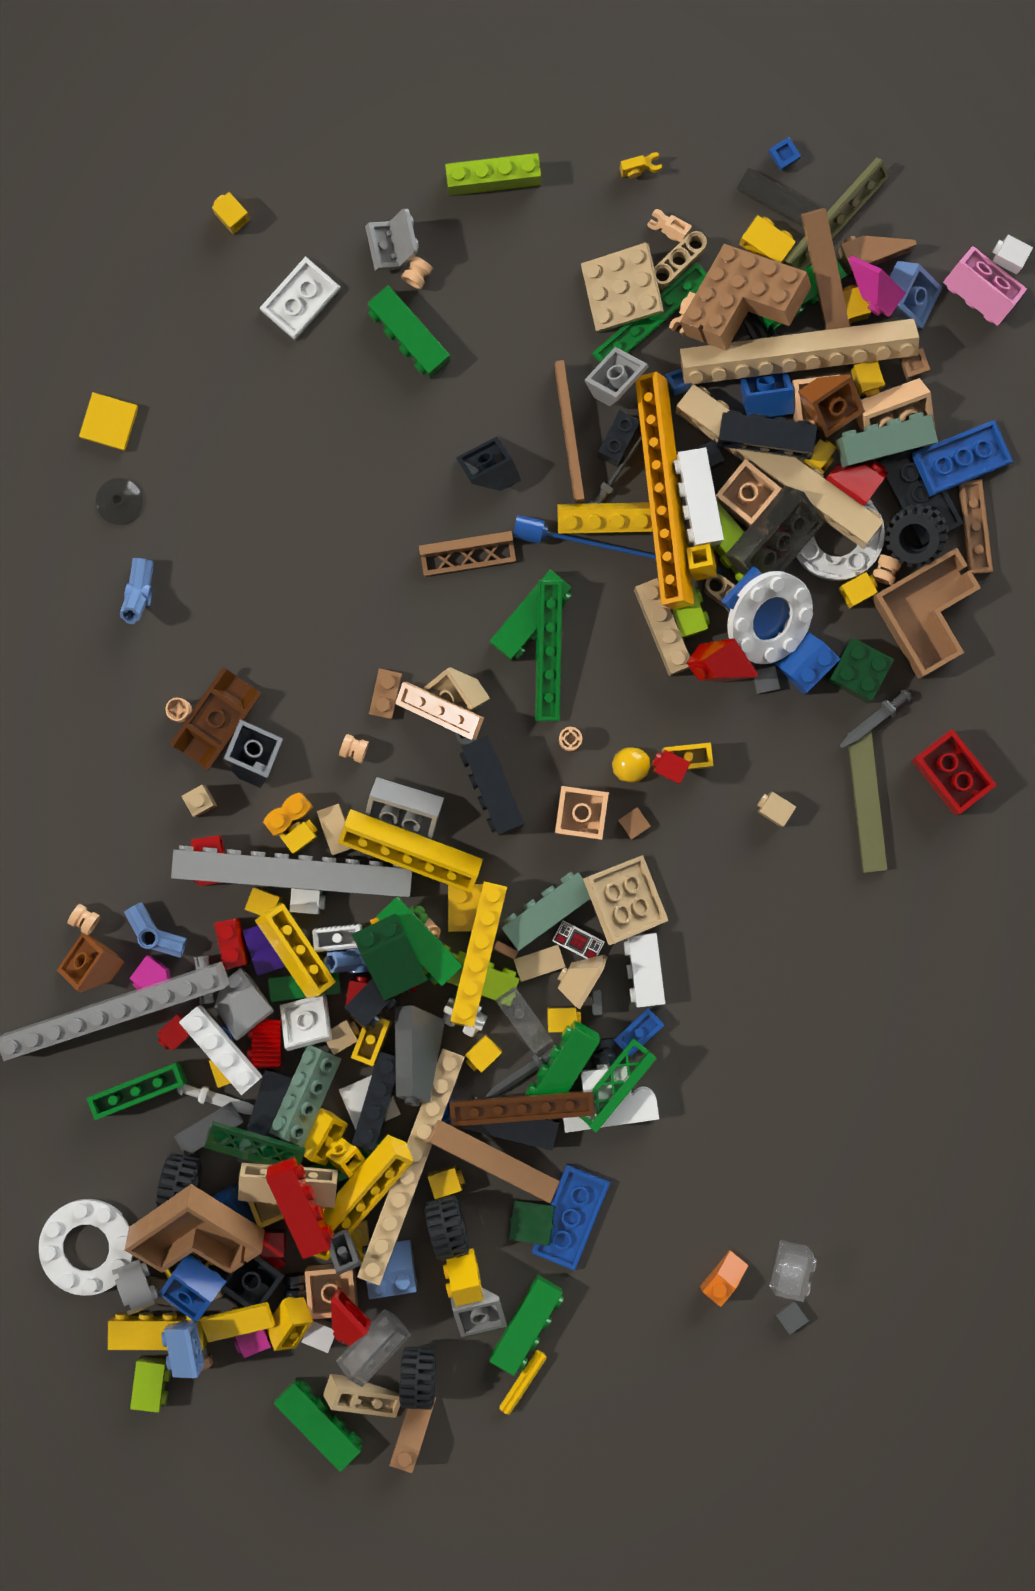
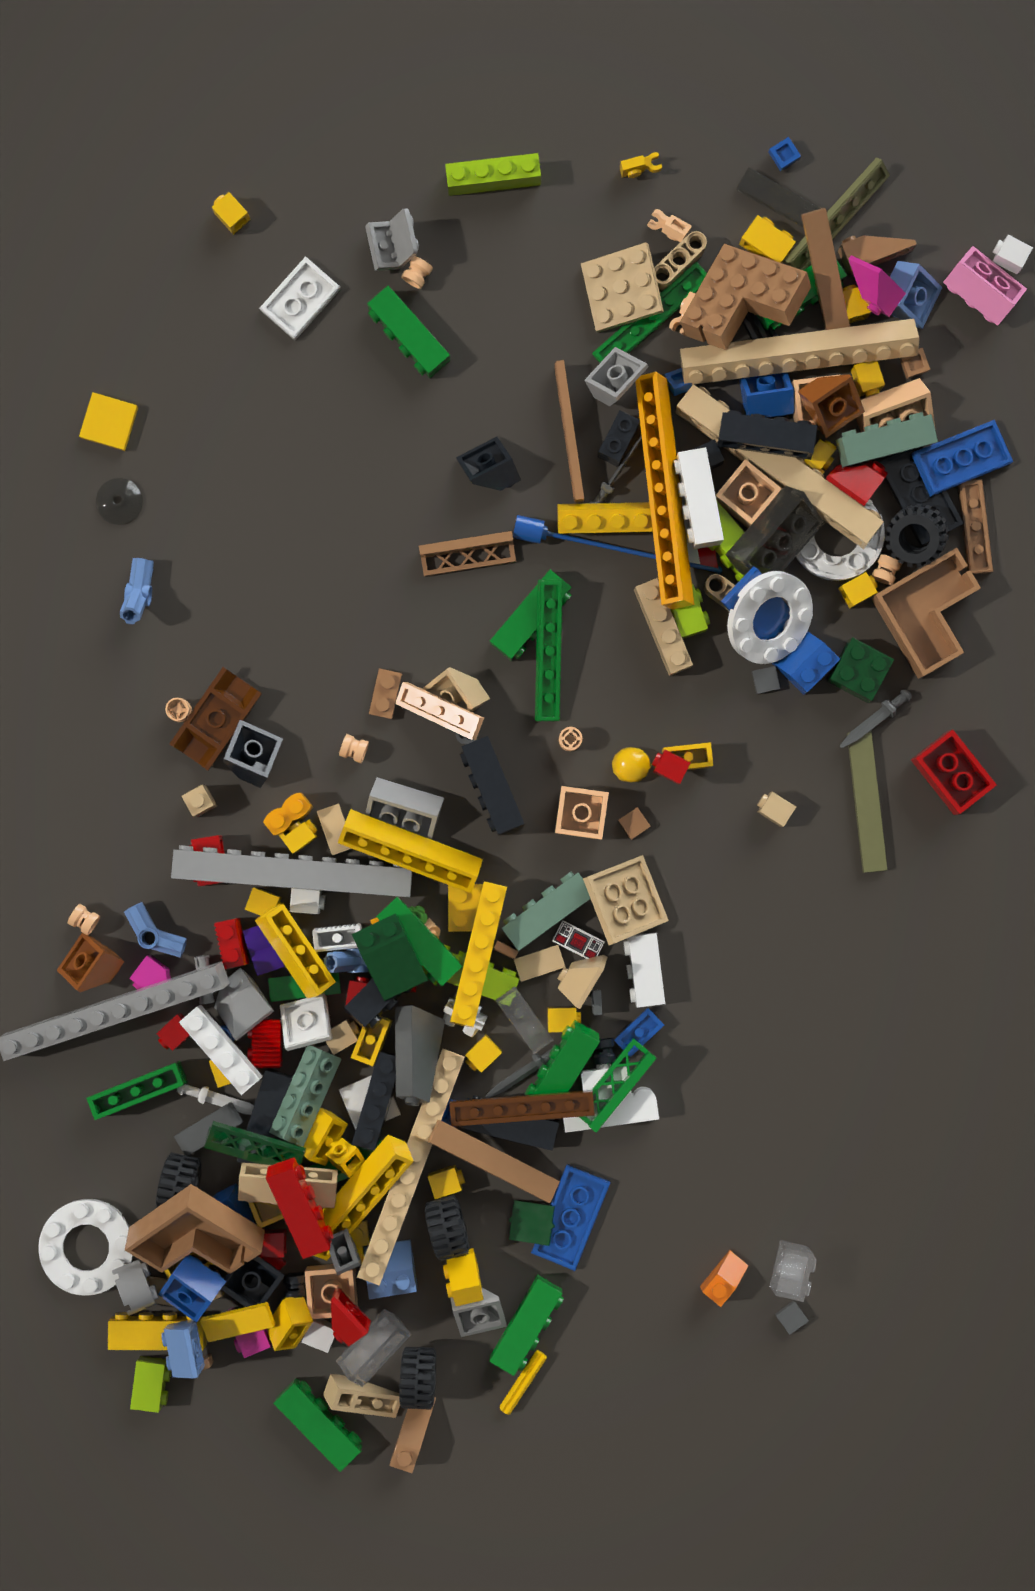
yellow brick [686,543,717,581] -> none
red slope [686,638,758,683] -> none

